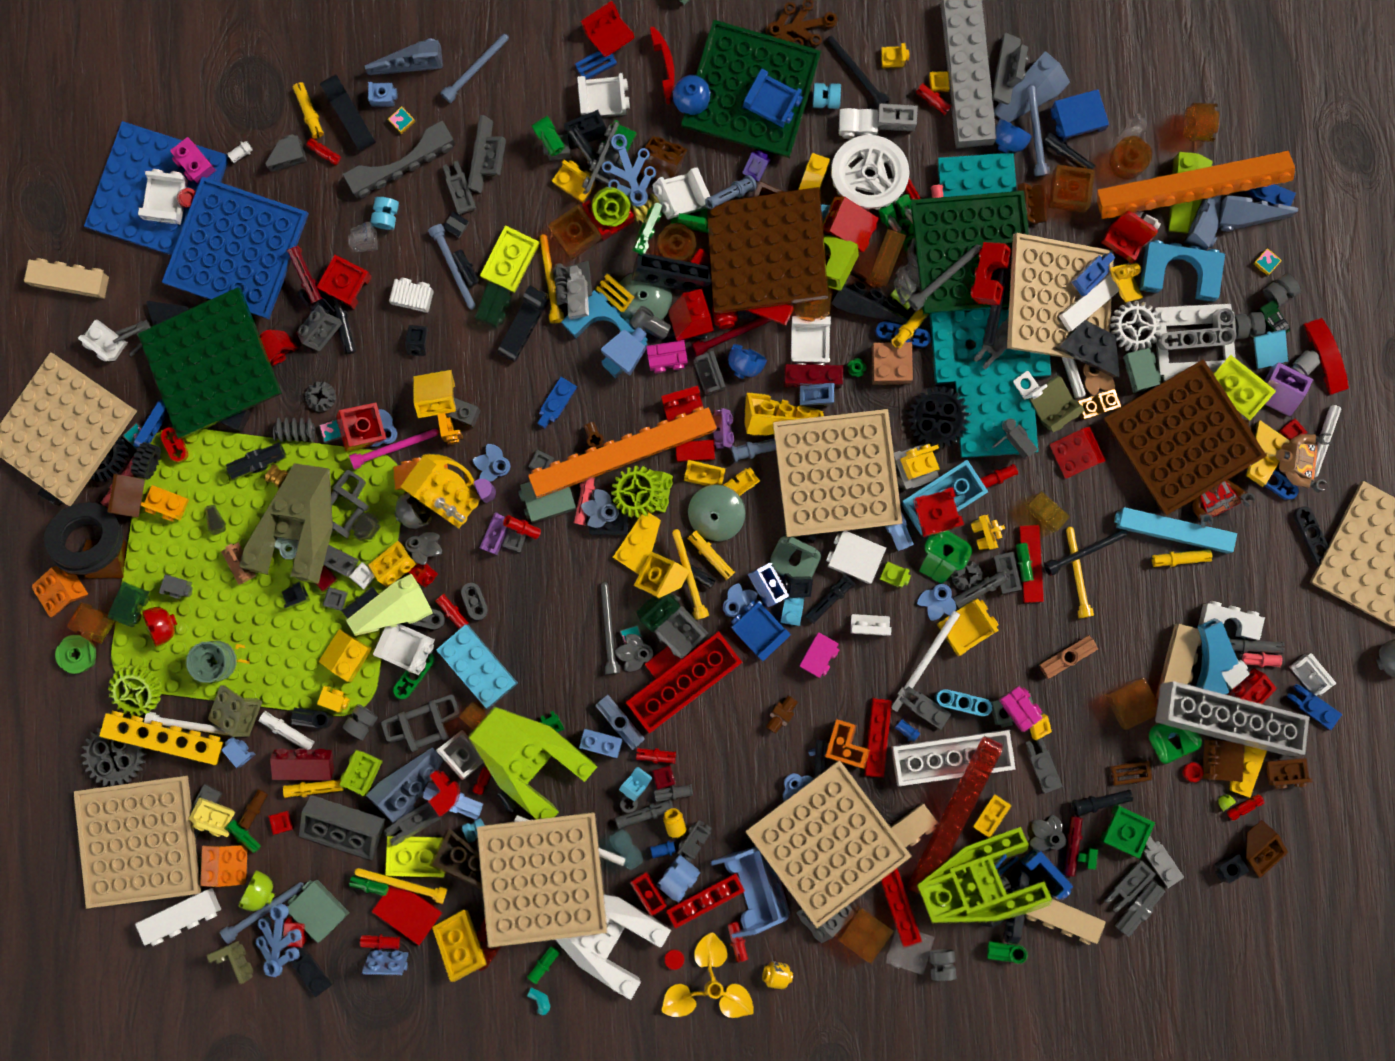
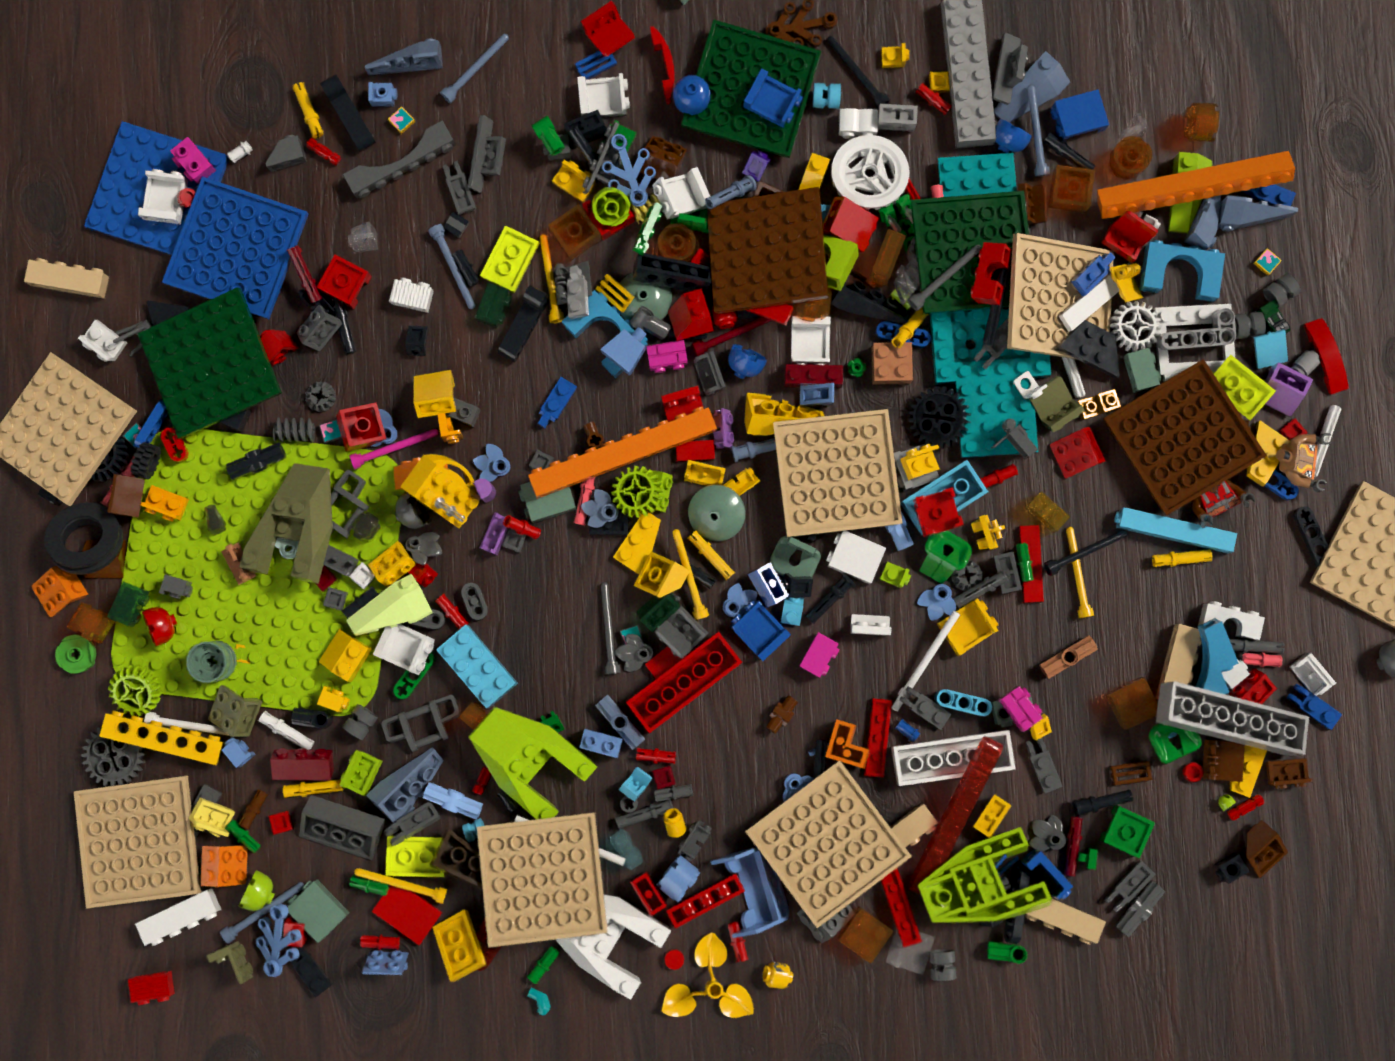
pearl gold wheel [265,464,288,488] -> none
black panel [282,582,310,609] -> none
medium azure wheel [370,197,399,230] -> none
red brick [429,770,460,816] -> none
white slope [436,730,484,780] -> none
blue pin [651,841,676,859] -> none
medium nougat plate [1083,364,1115,396] -> none
light grey hinge [1143,836,1184,888] -> none
none -> red brick [128,970,175,1005]

